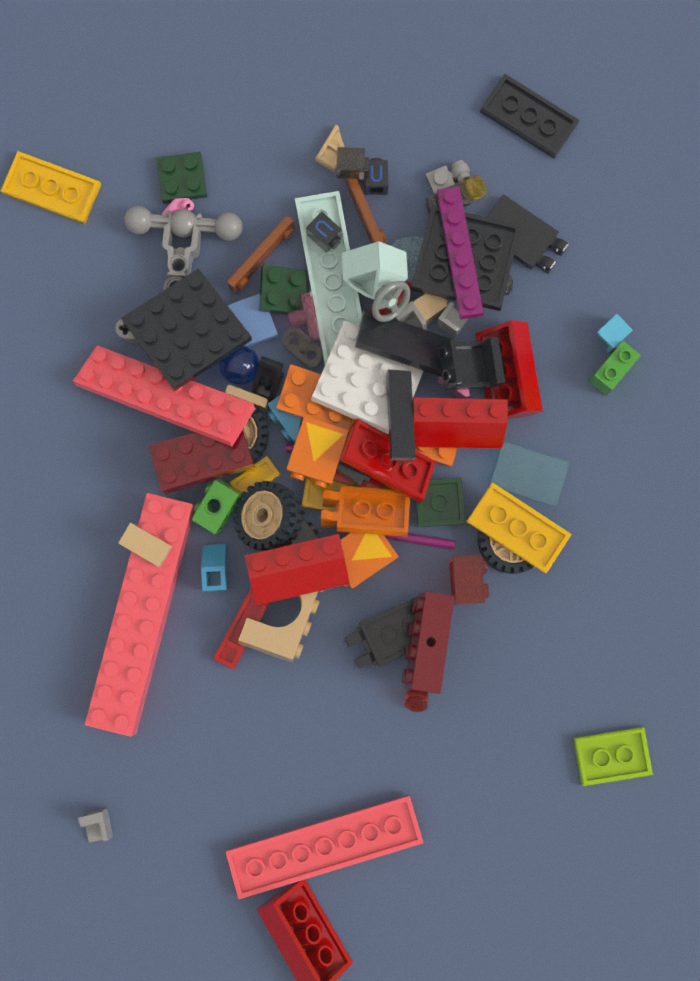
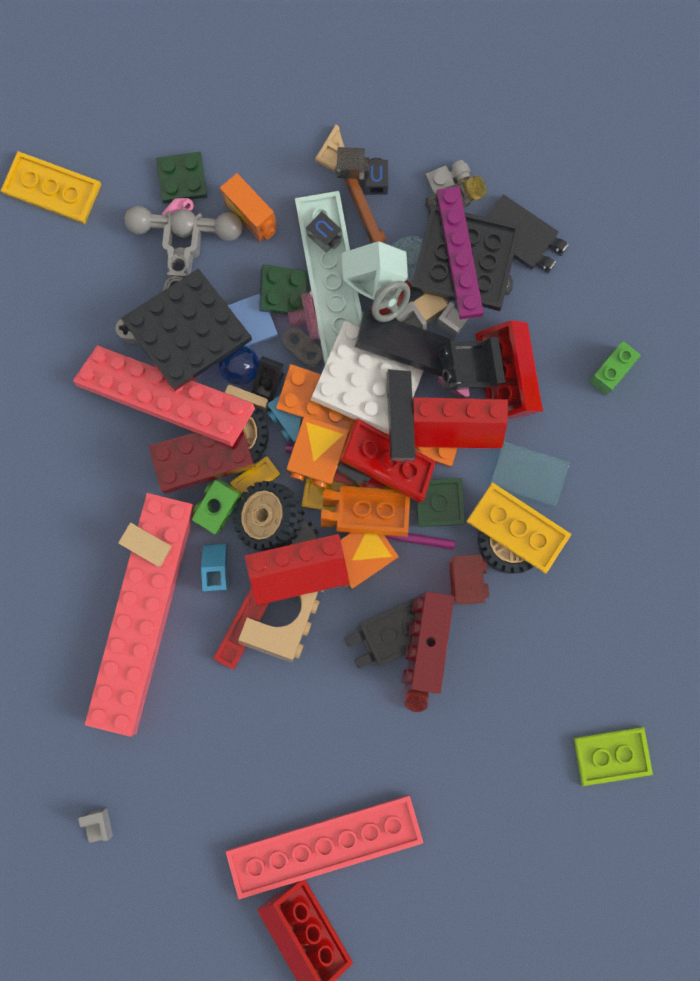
dark orange plate [227,216,295,294] -> none
black tile [480,74,579,159] -> none
medium azure panel [597,314,633,353] -> none
none -> orange brick [220,173,277,243]

